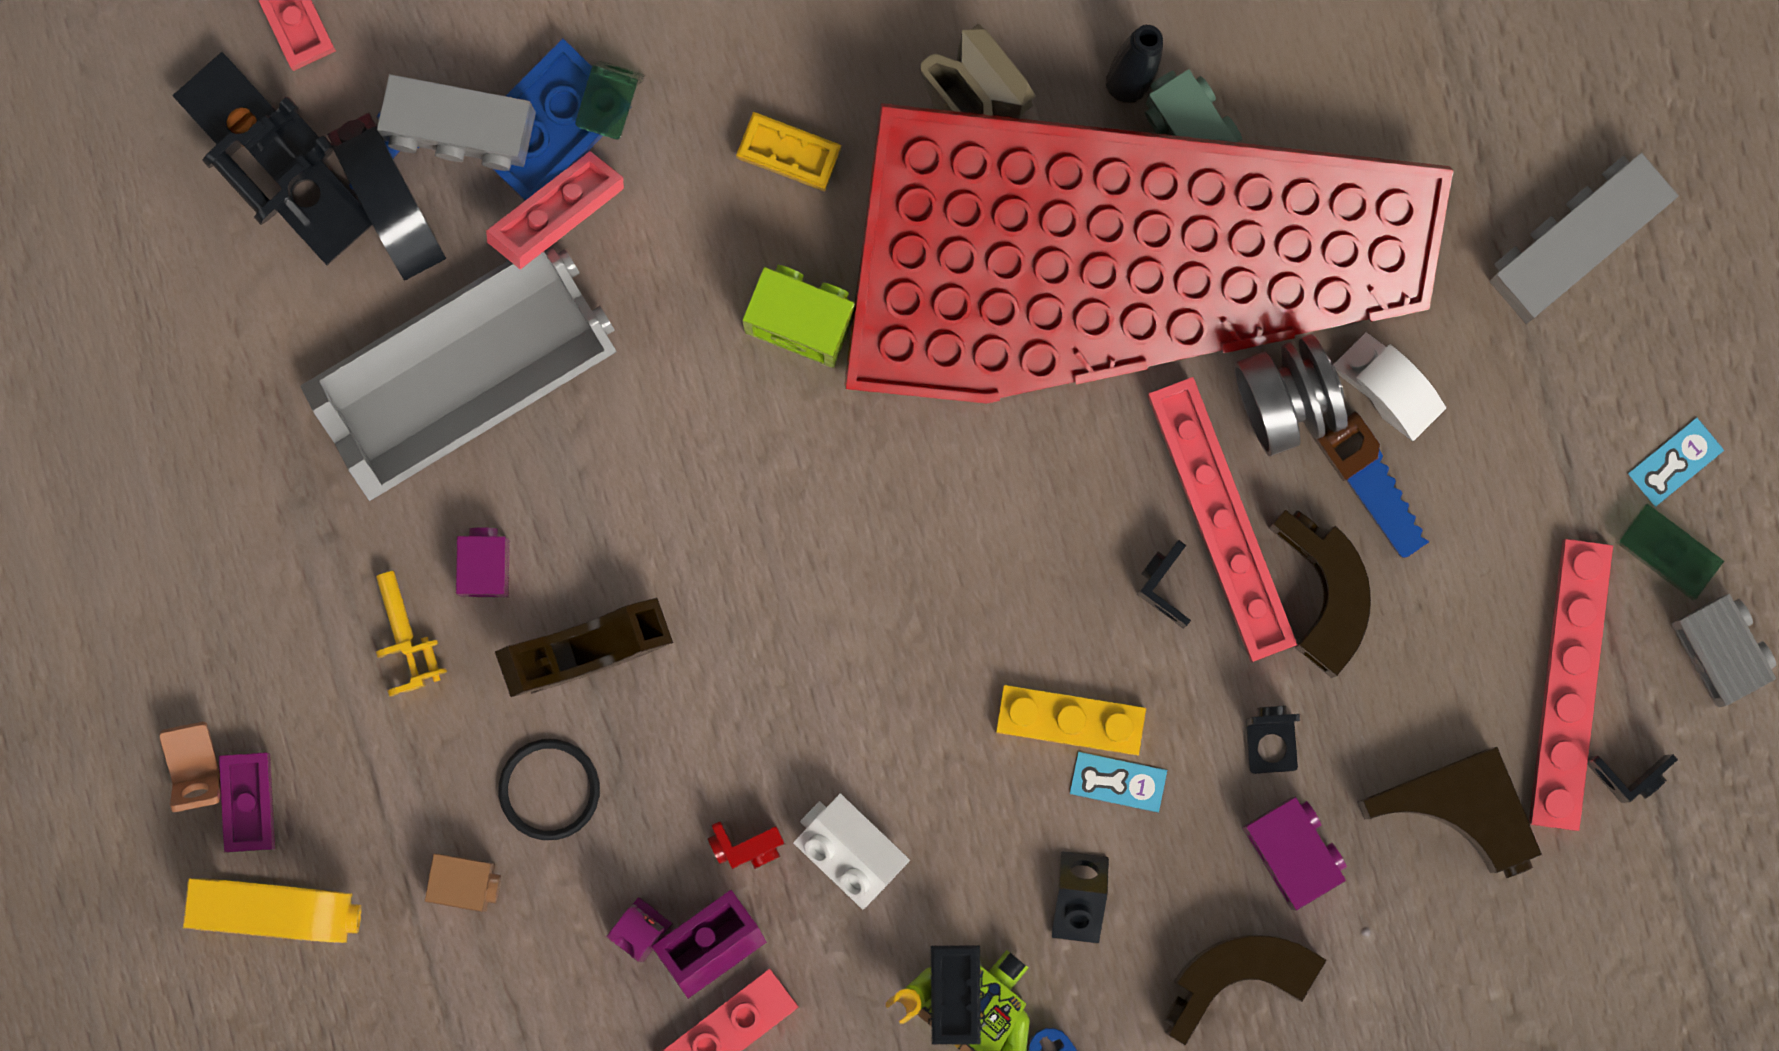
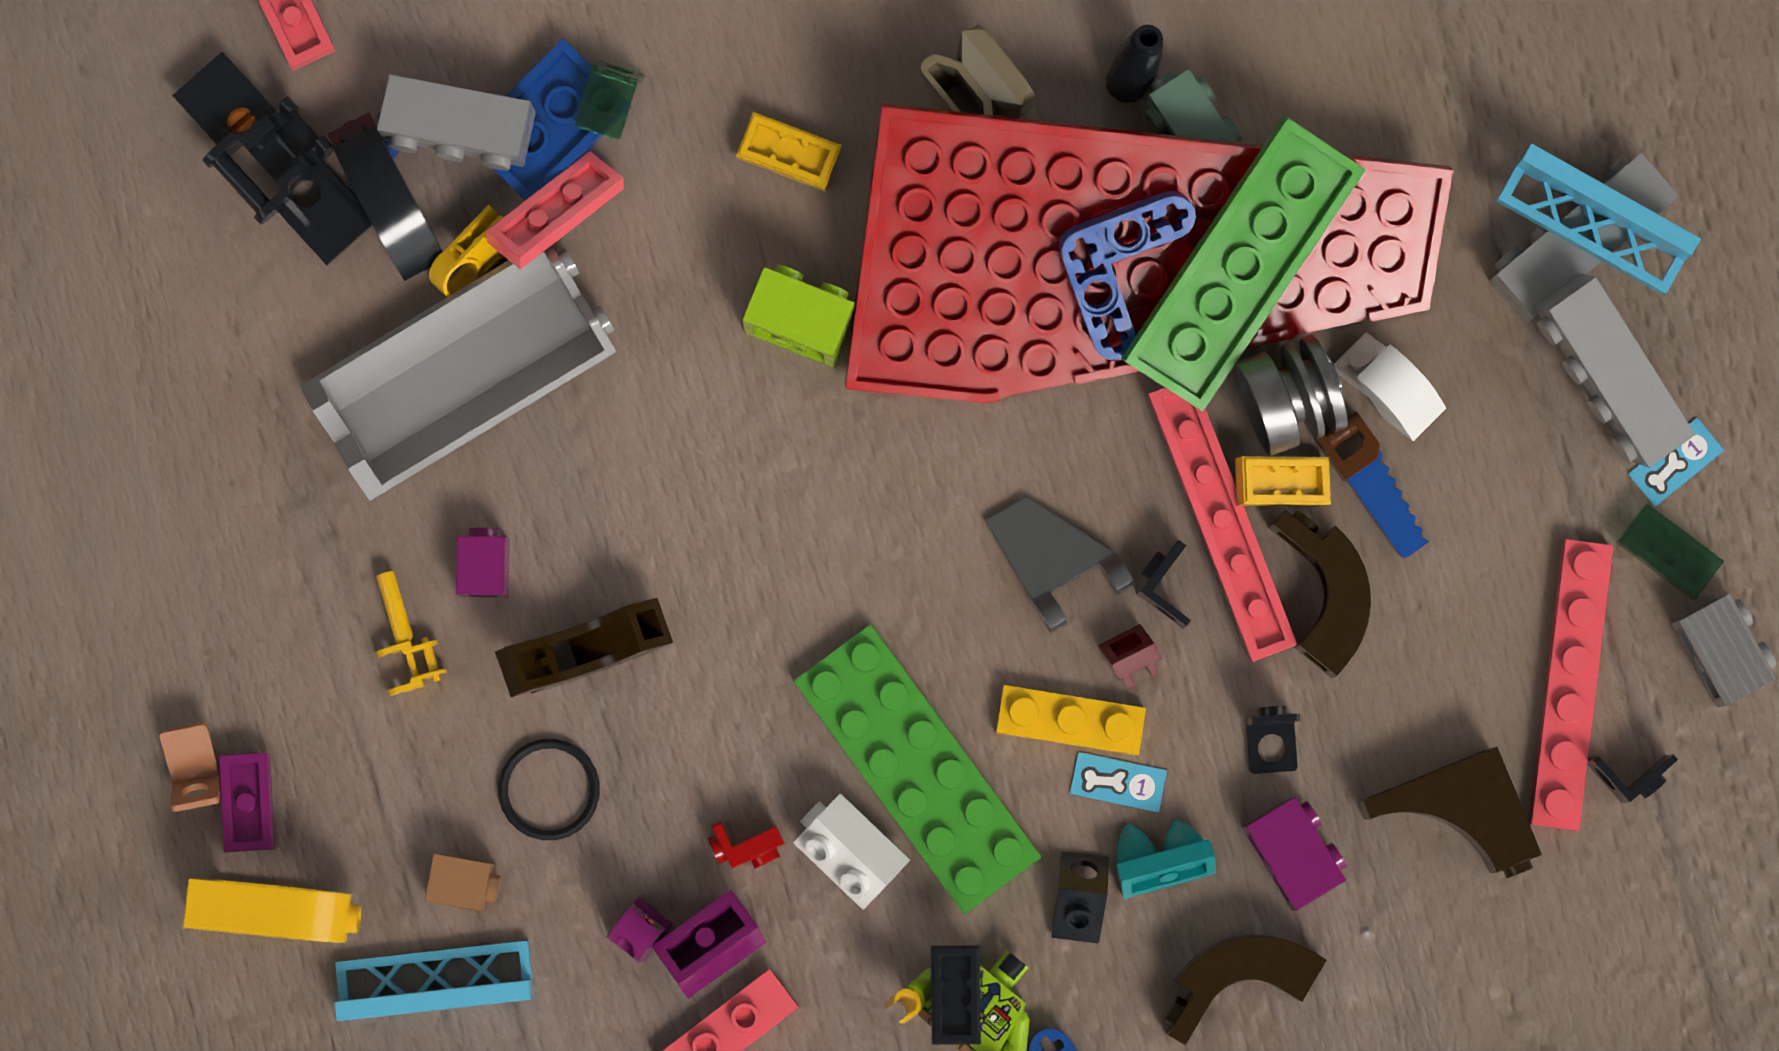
none -> medium azure fence [334,940,535,1021]
none -> yellow piece [429,205,504,297]
none -> bright green plate [793,624,1042,914]
none -> dark grey flag [985,496,1133,633]
none -> beam [1058,191,1196,360]
none -> dark red tile [1098,624,1161,689]
none -> teal tile [1116,819,1216,899]
none -> bright green plate [1121,115,1366,411]
none -> yellow plate [1235,456,1331,506]
none -> medium azure fence [1496,143,1701,296]
none -> light grey brick [1534,274,1696,468]

